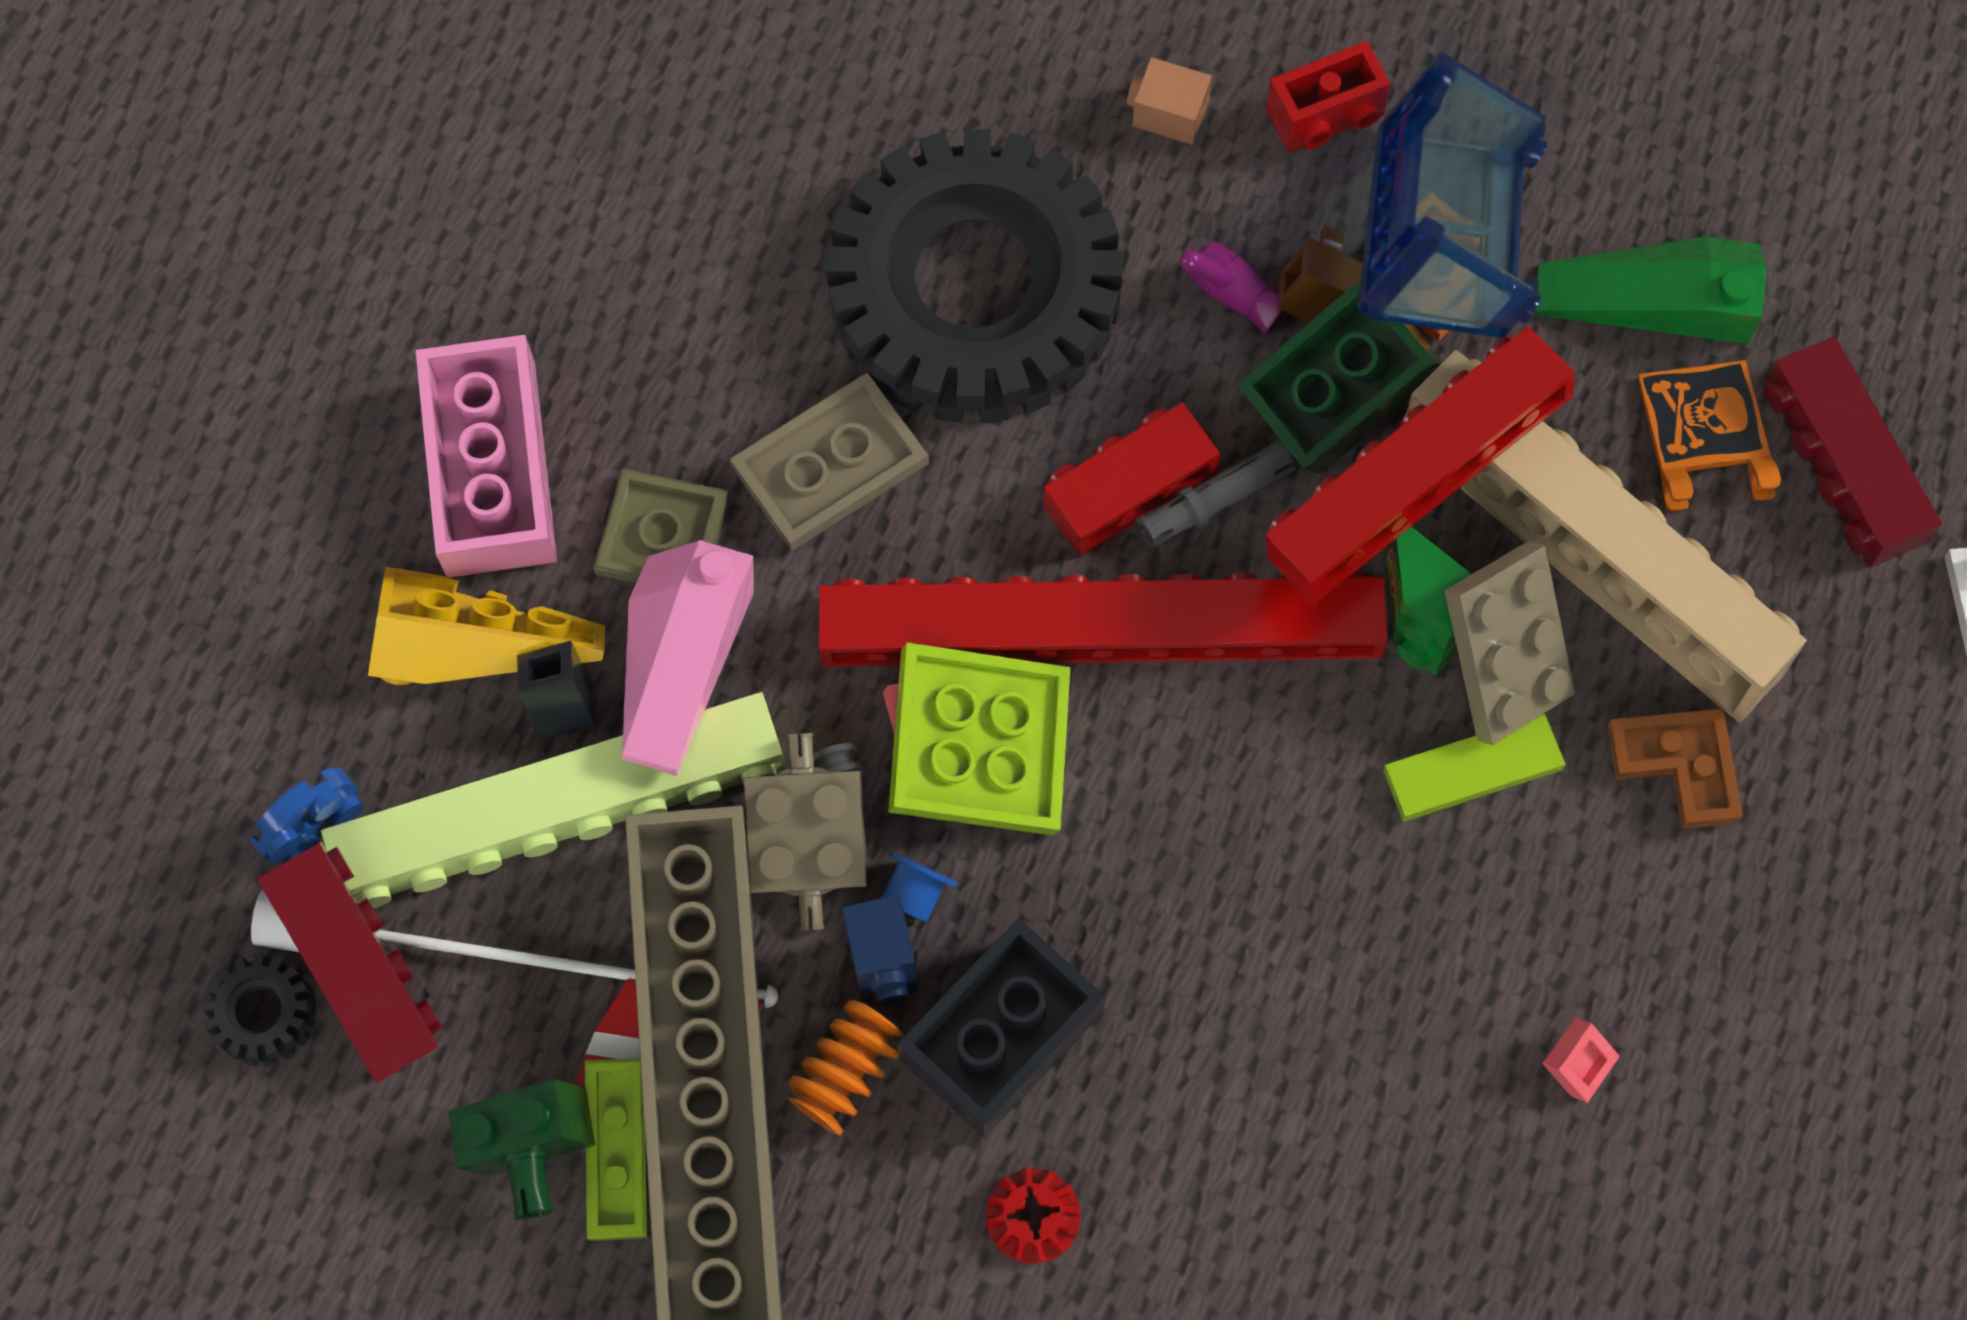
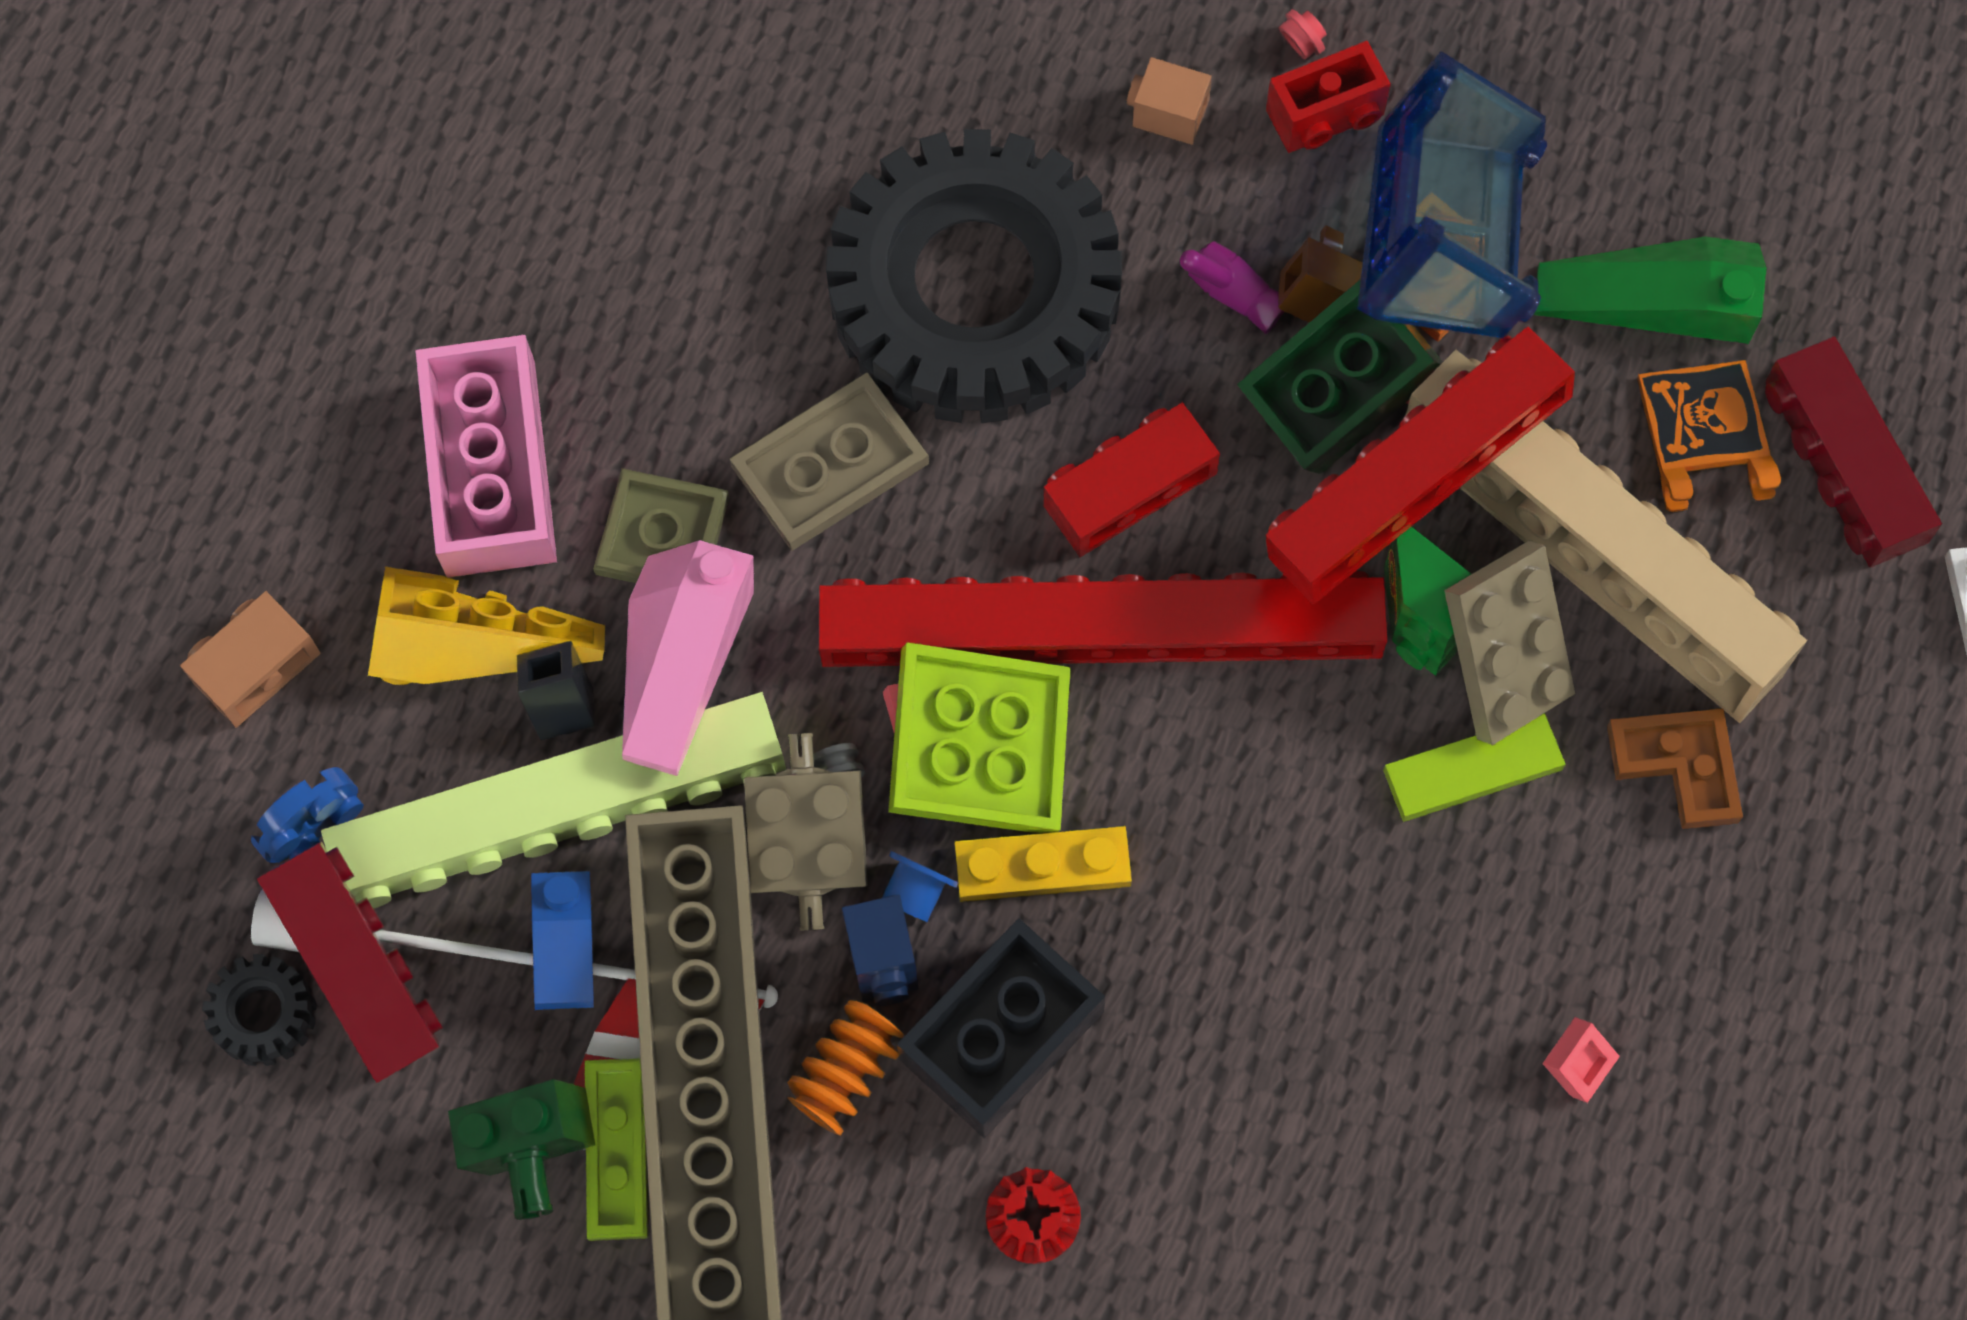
dark grey pin [1136,440,1295,549] -> none
none -> nougat brick [180,591,321,728]
none -> blue slope [531,871,594,1010]
none -> yellow plate [955,826,1132,902]
none -> coral plate [1279,9,1327,60]

